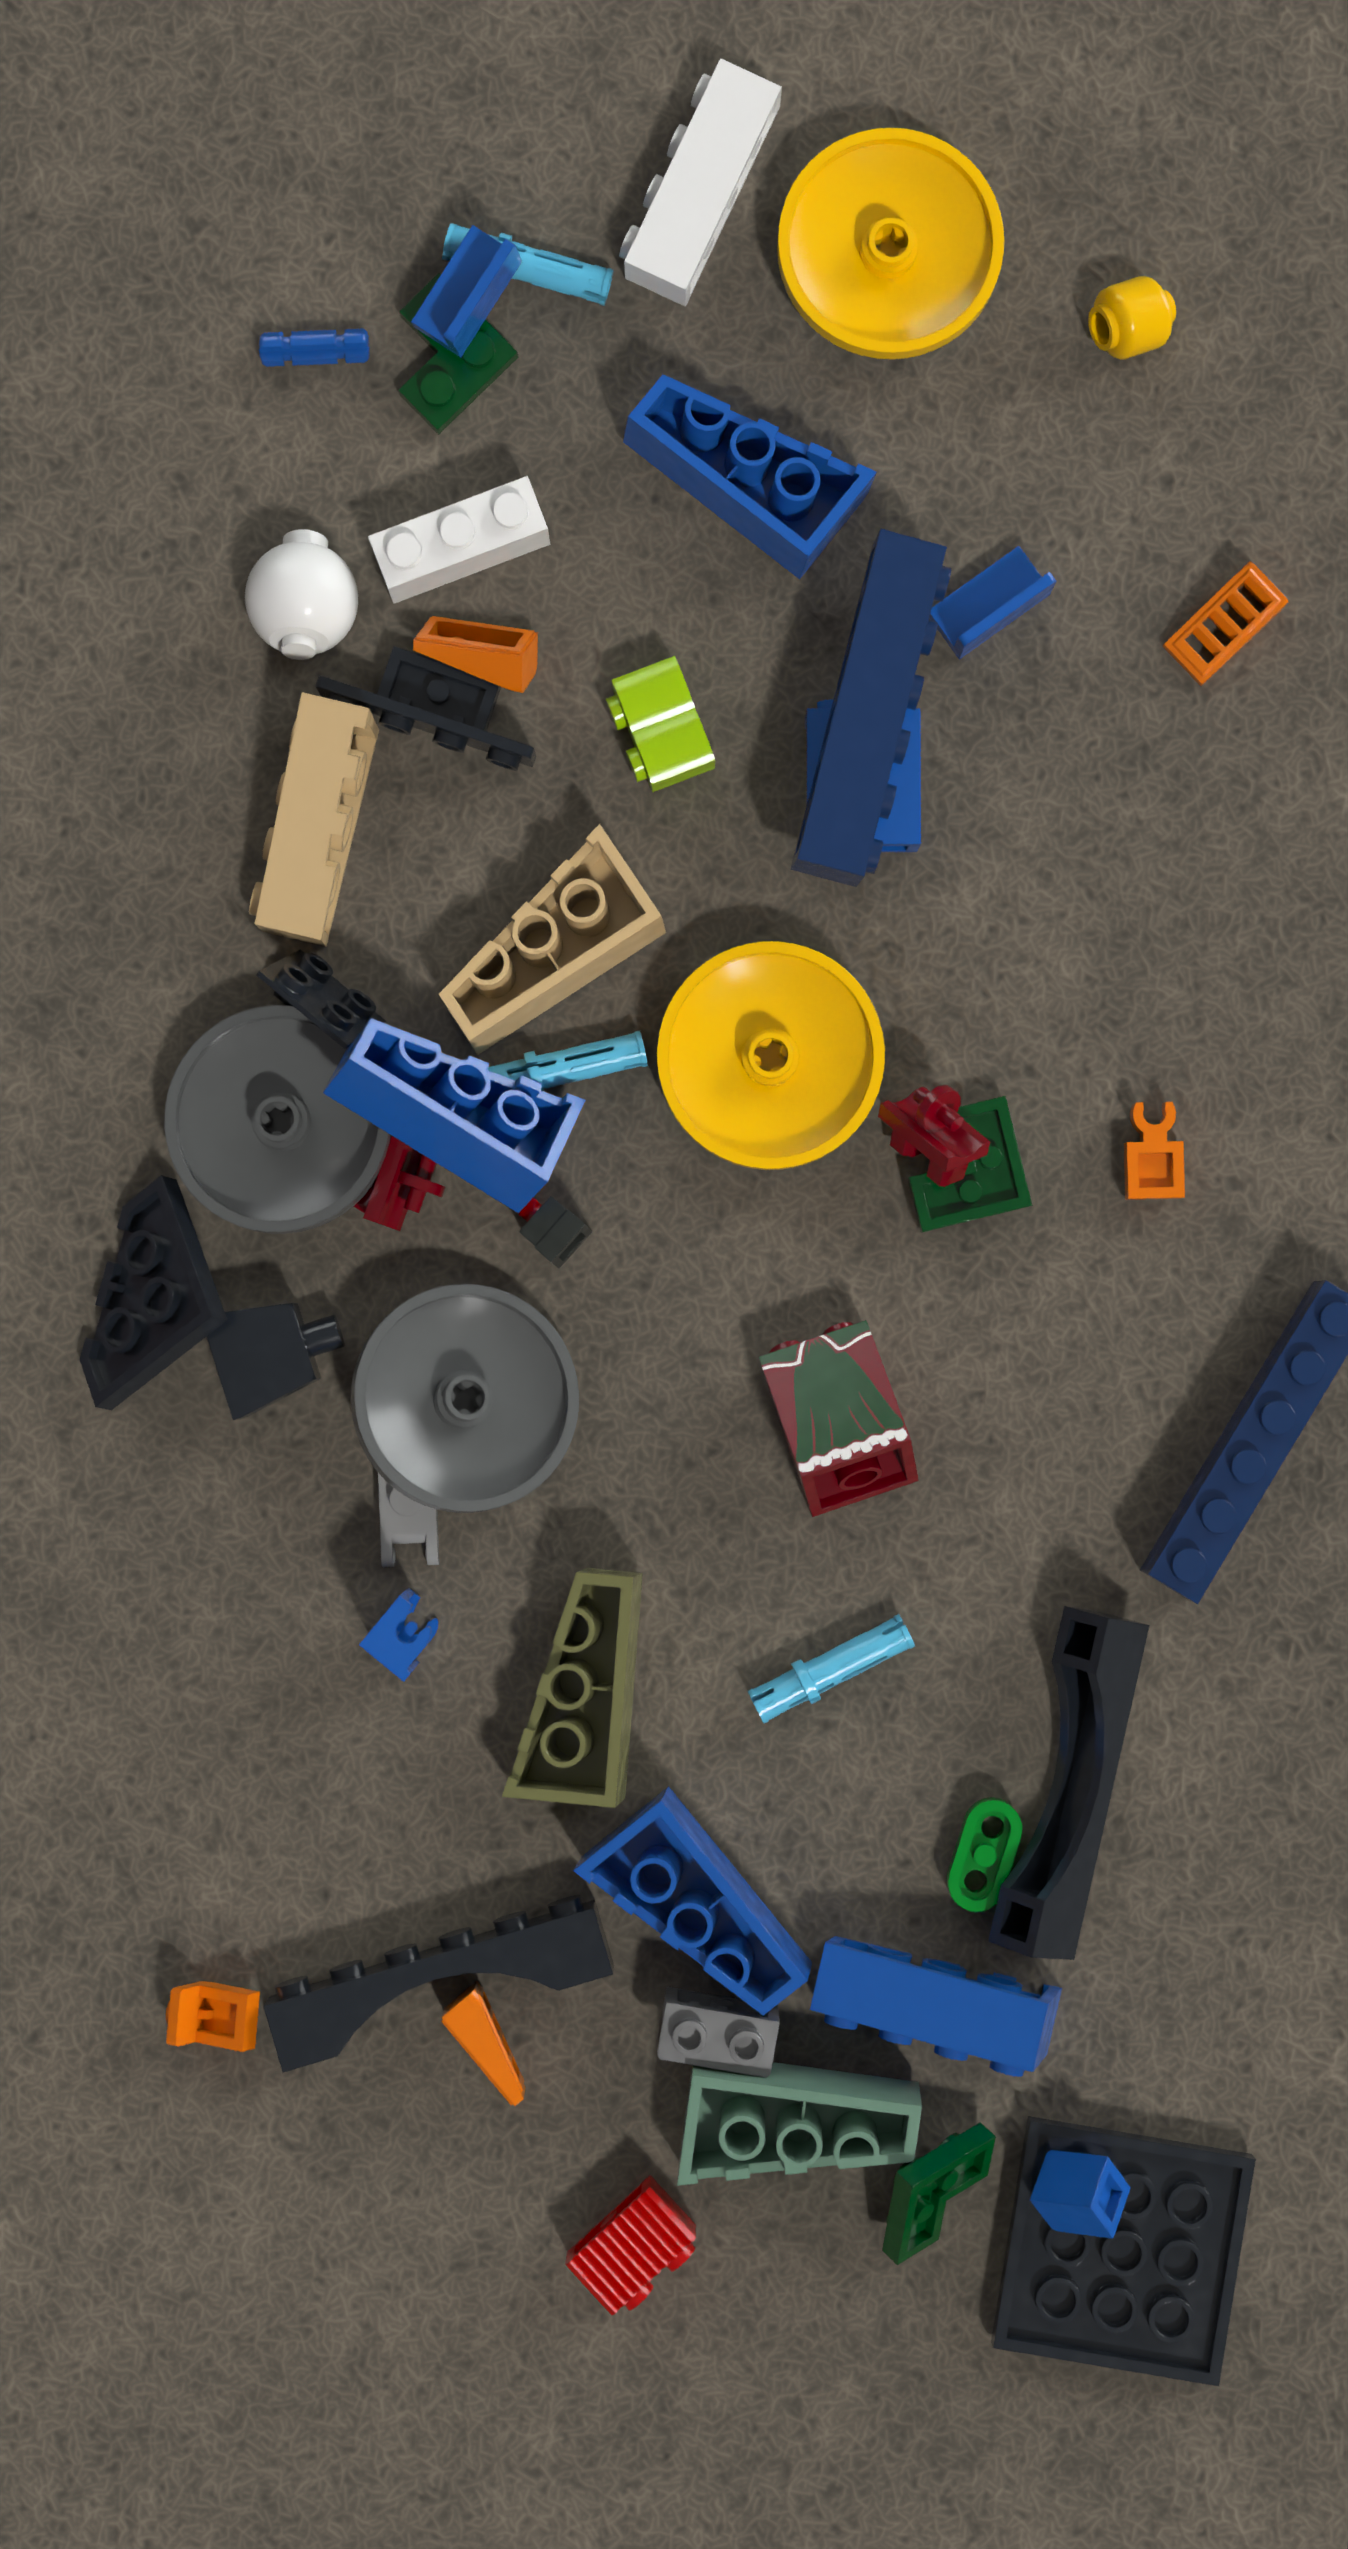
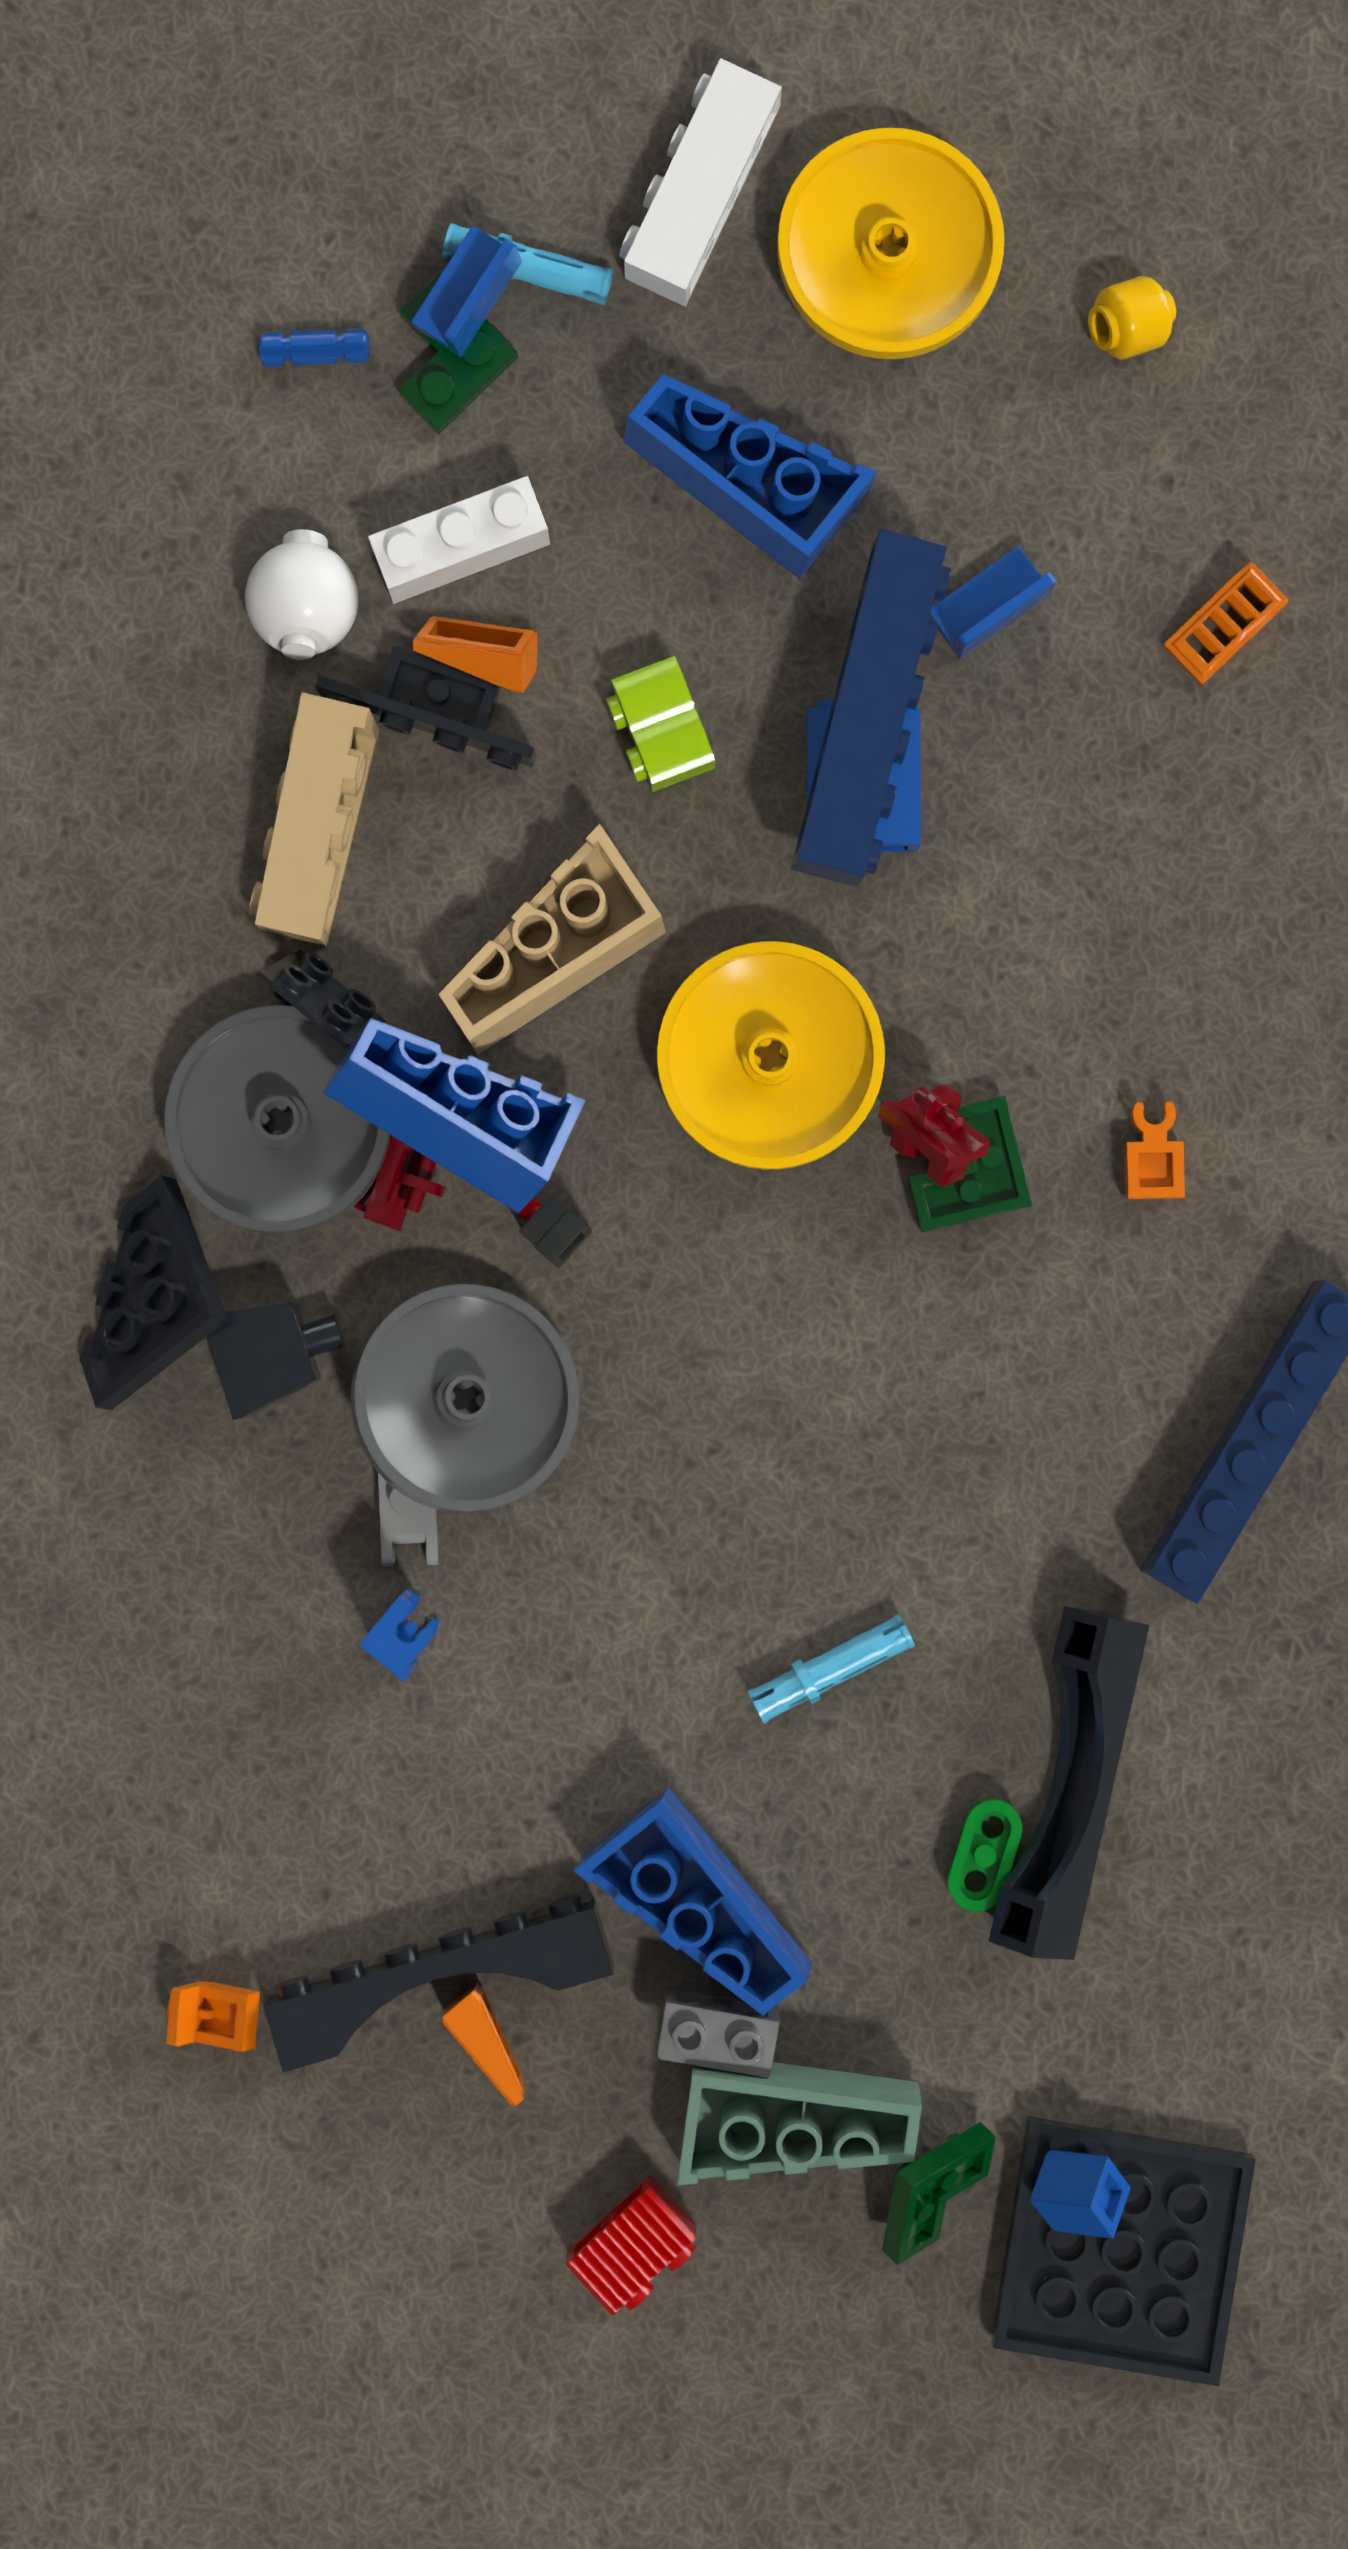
medium azure pin [488,1030,648,1091] -> none
olive wedge [502,1568,643,1808] -> none
slope [759,1320,919,1517] -> none
blue wedge [810,1936,1062,2077] -> none

